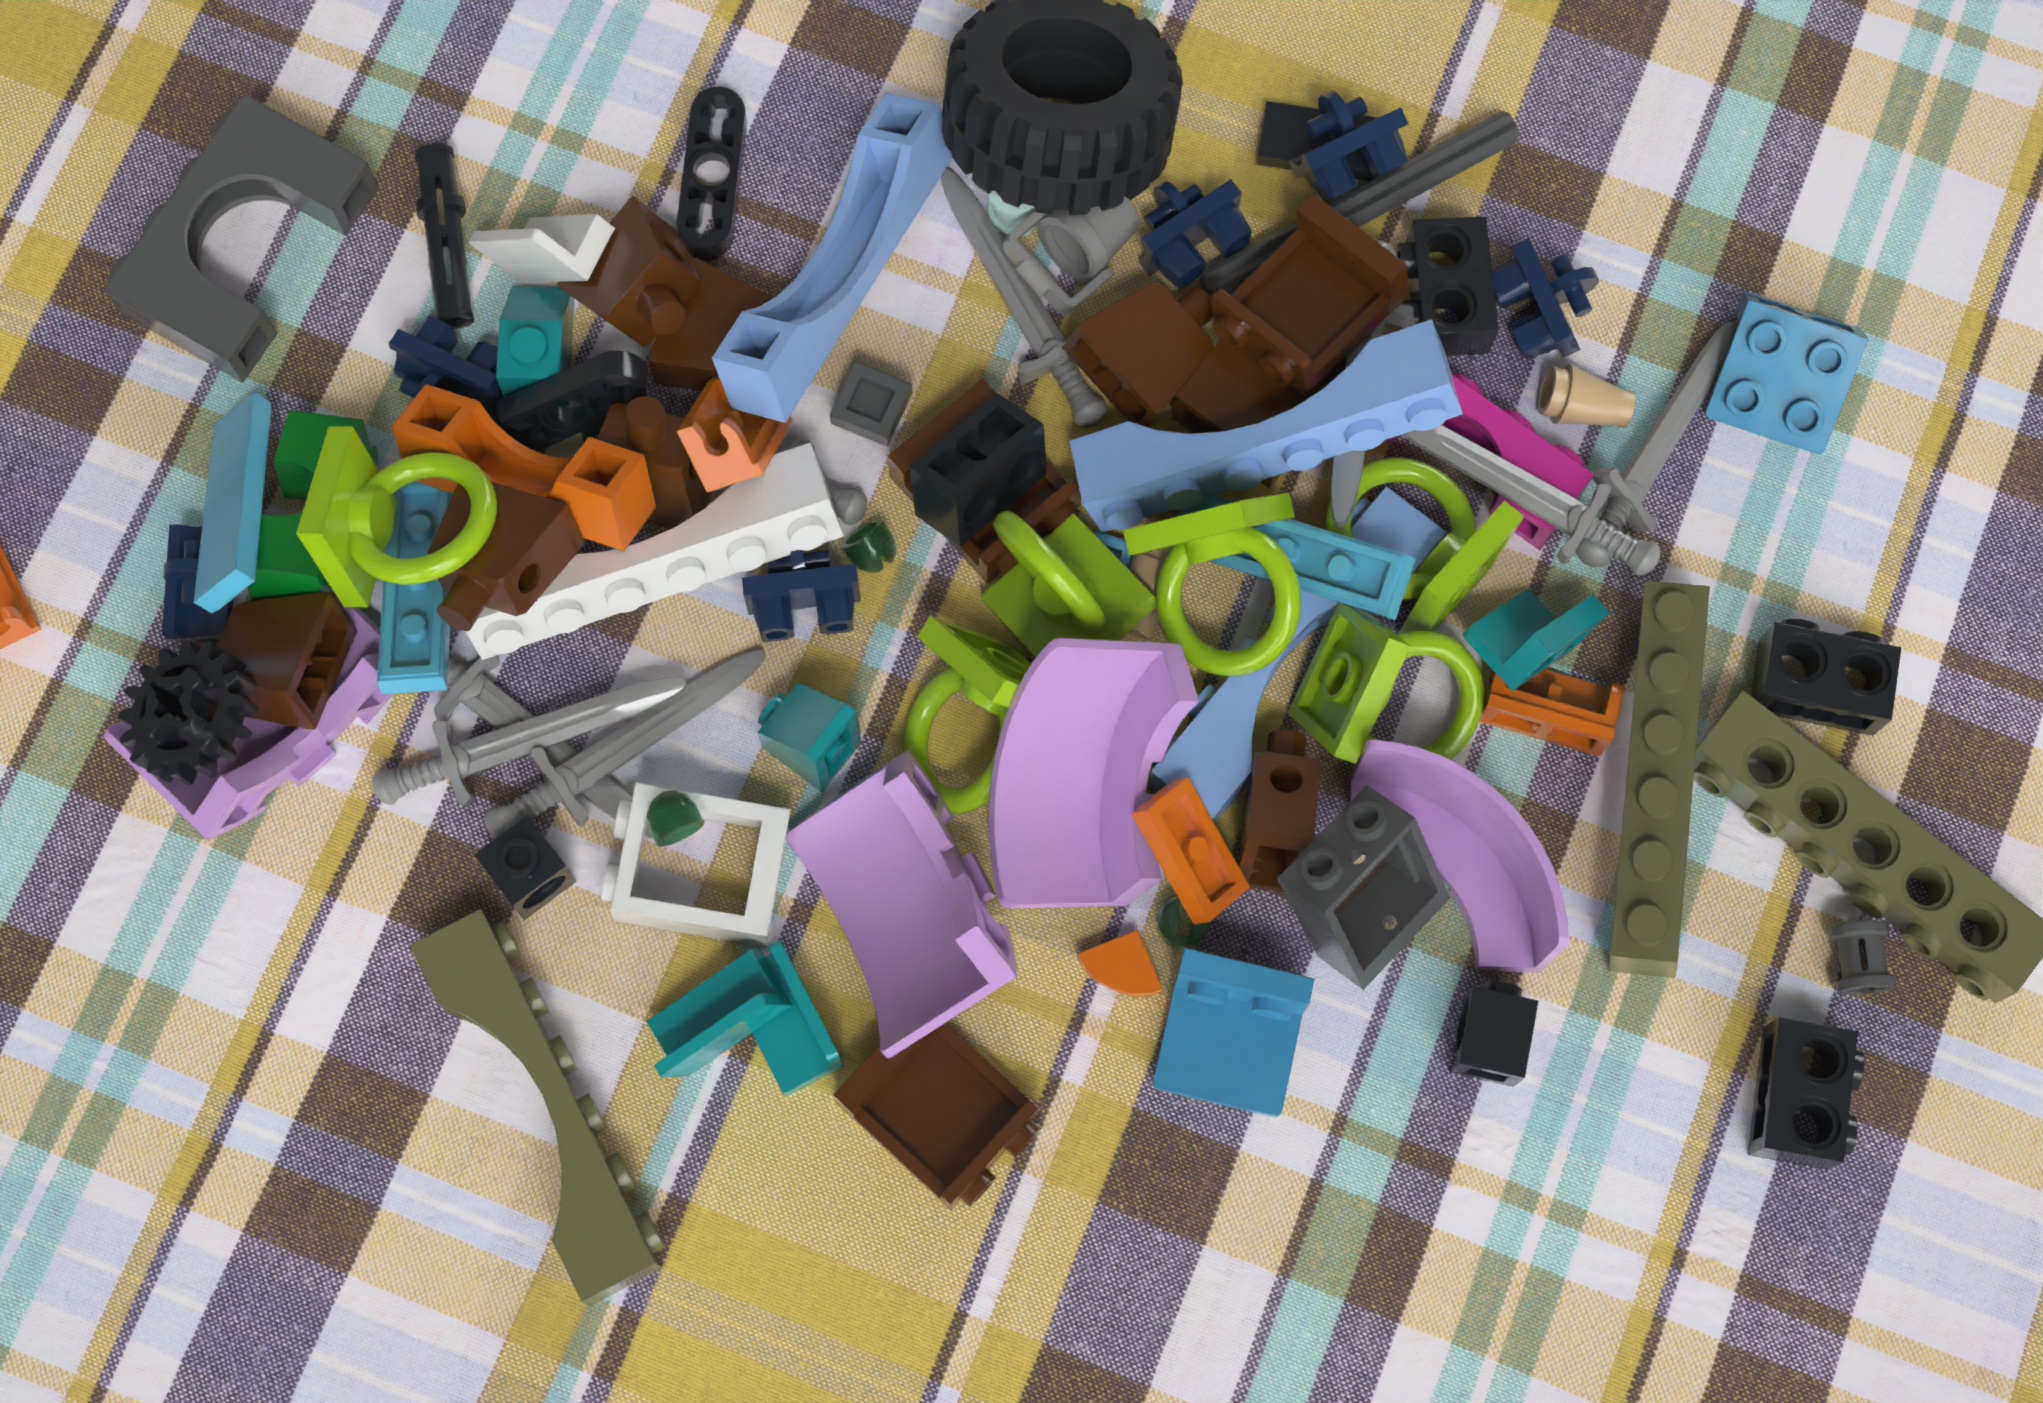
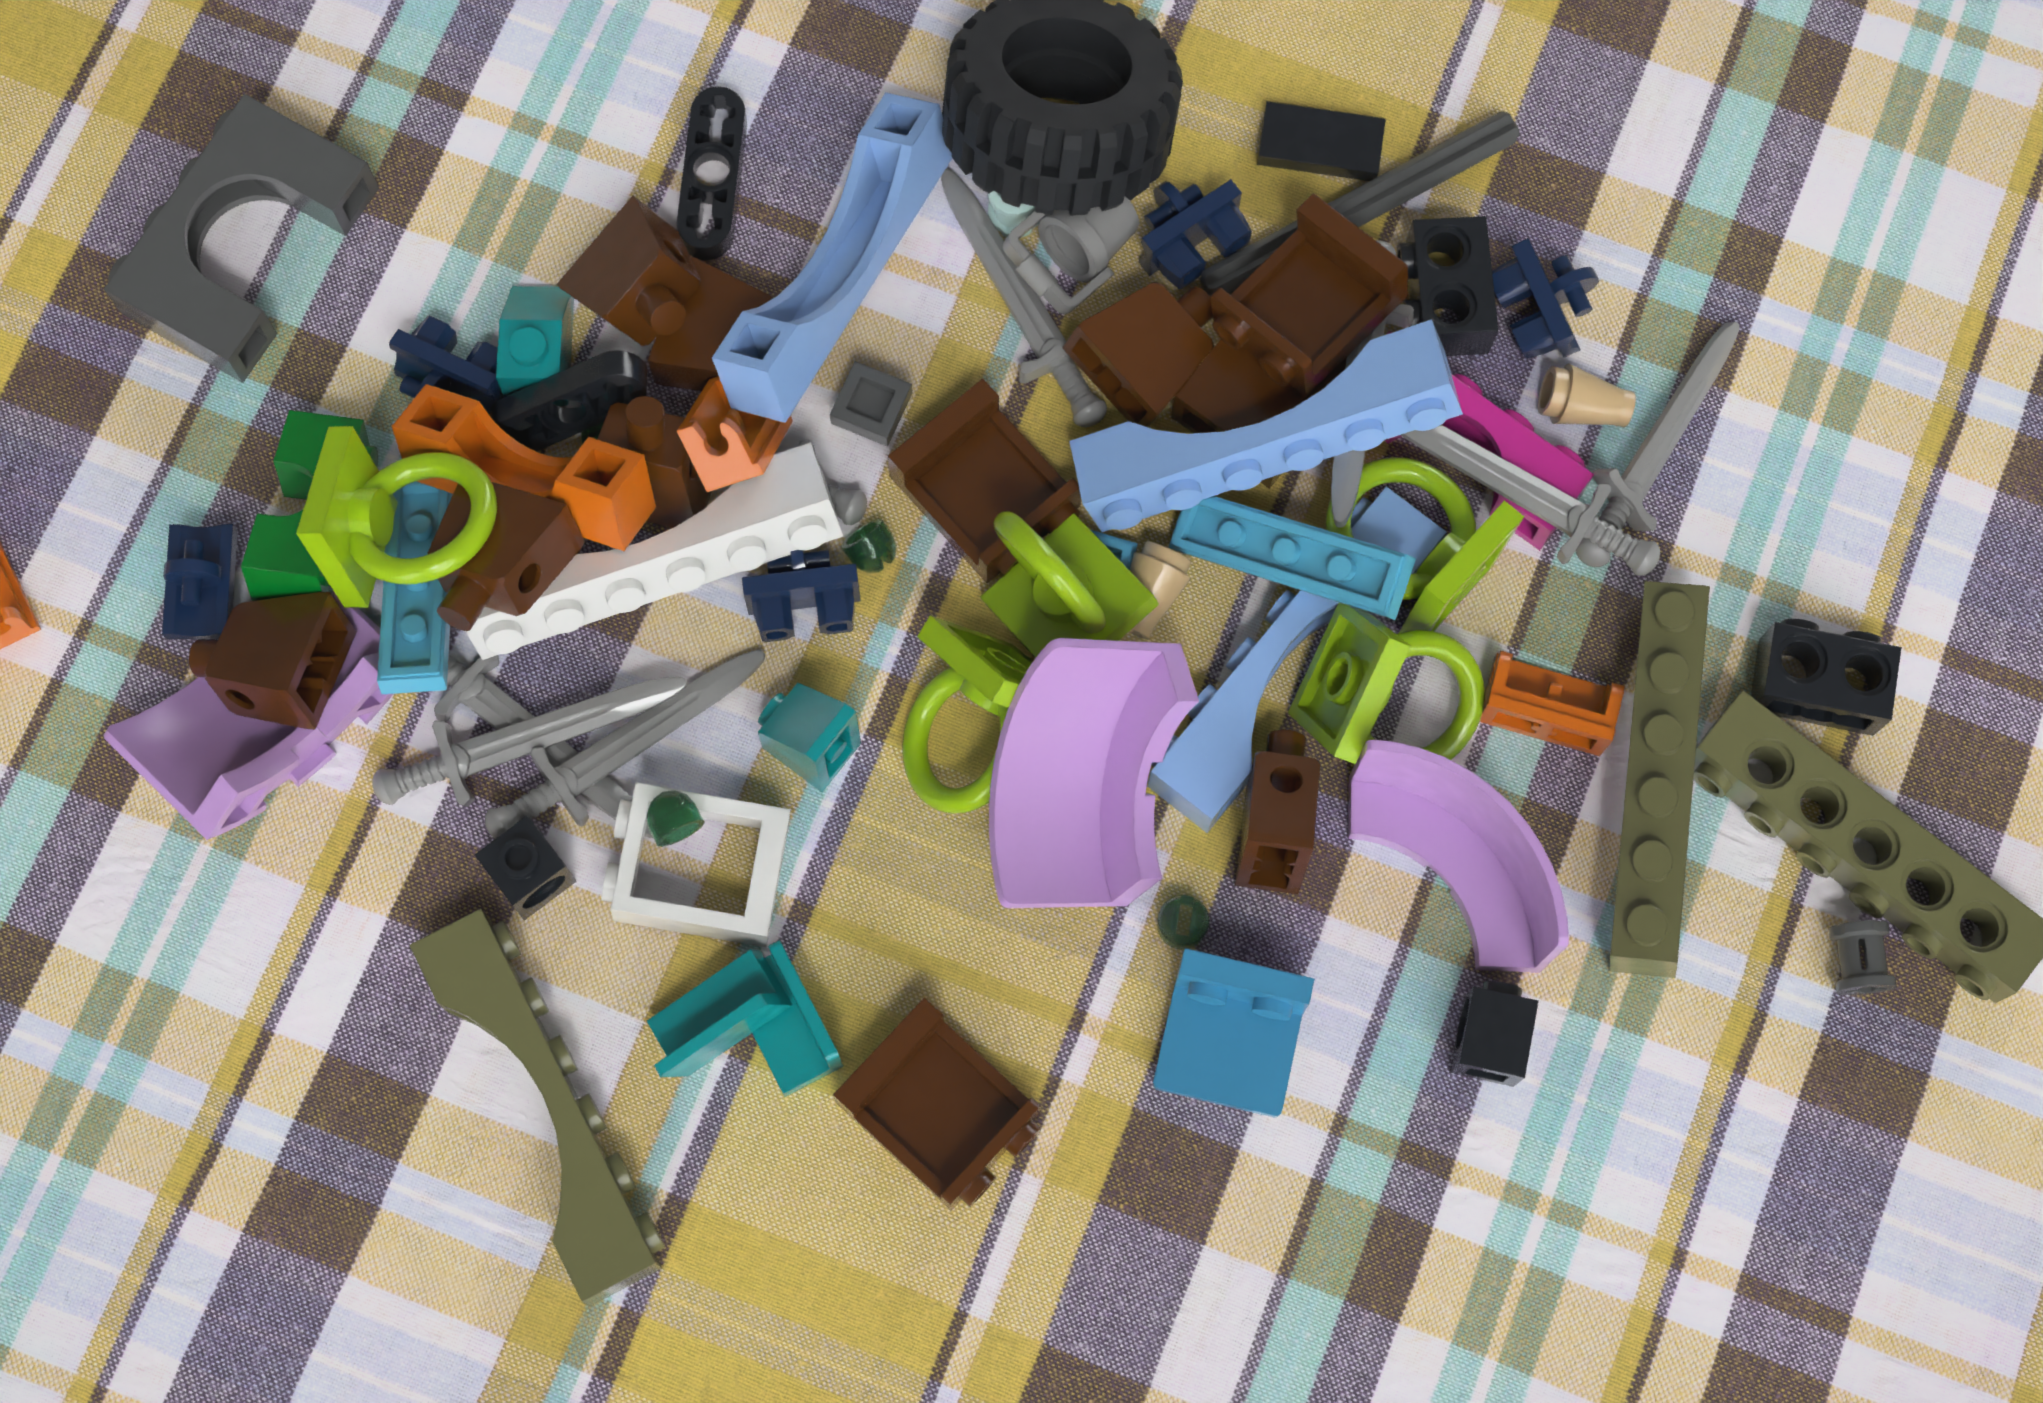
black gear [118,640,259,785] -> none
medium azure tile [193,391,272,613] -> none
black pin [415,143,474,329] -> none
white panel [468,214,615,282] -> none
lavender panel [786,749,1017,1058] -> none
black brick [909,393,1047,547] -> none
orange tile [1077,929,1163,998] -> none
lime tile [1123,492,1301,676] -> none
orange plate [1131,777,1250,925] -> none
dark grey window [1277,785,1450,990] -> none
dark blue hips [1288,90,1409,202] -> none
teal panel [1463,590,1610,691] -> none
dark azure bracket [1705,291,1869,454] -> none
black brick [1748,1017,1865,1170] -> none

